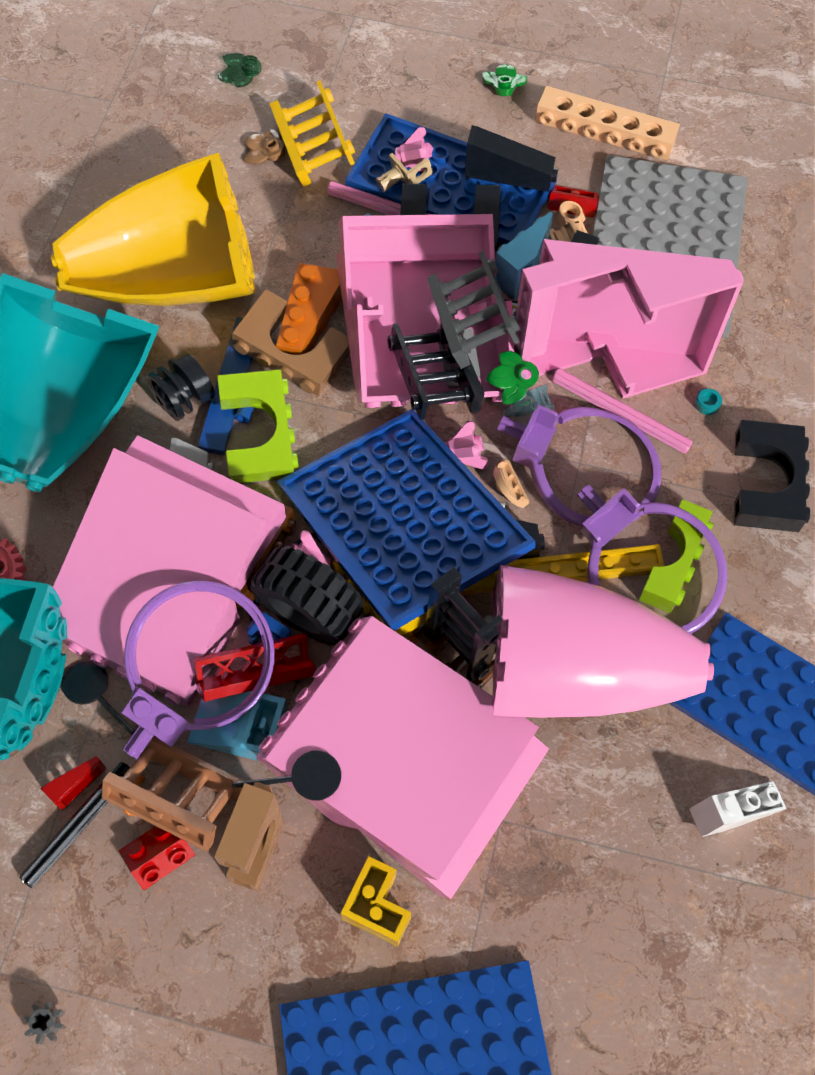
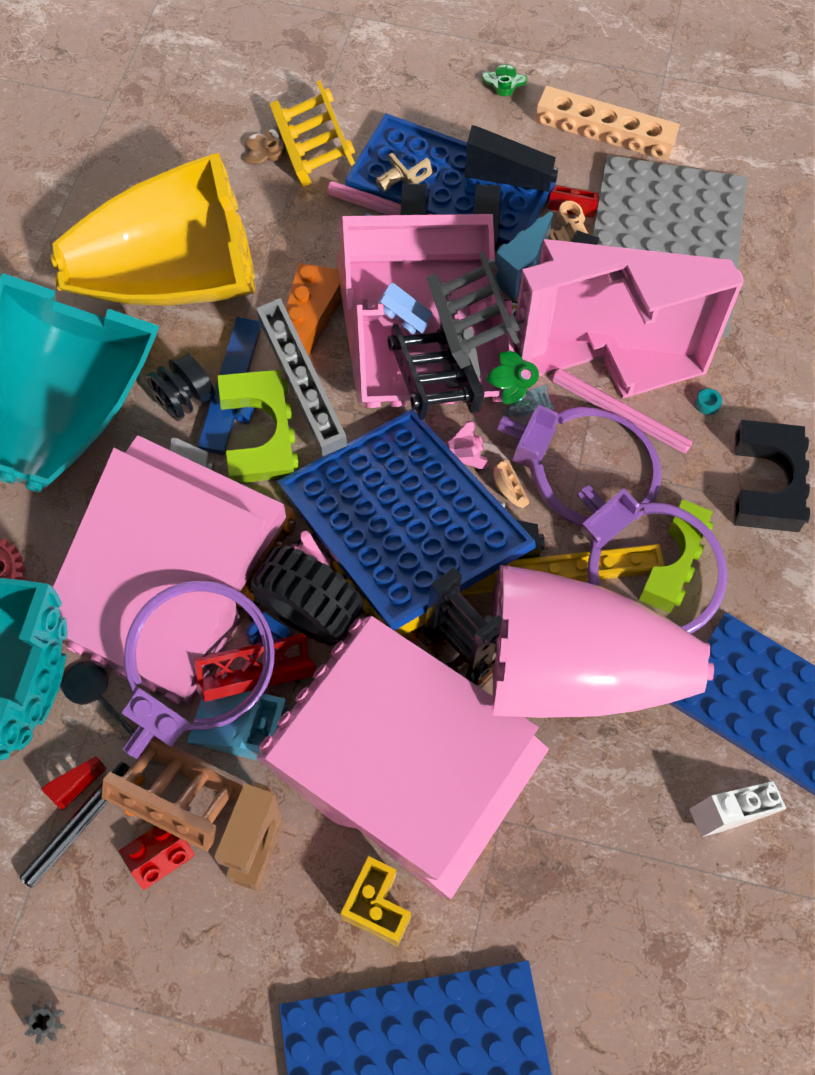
clear green plate [218,53,262,88] -> none
medium nougat arch [232,289,350,396] -> none
black piece [232,751,341,801] -> none
bright pink rock [395,127,433,172] -> none
none -> light grey brick [256,298,347,456]
none -> light blue bracket [376,283,432,335]

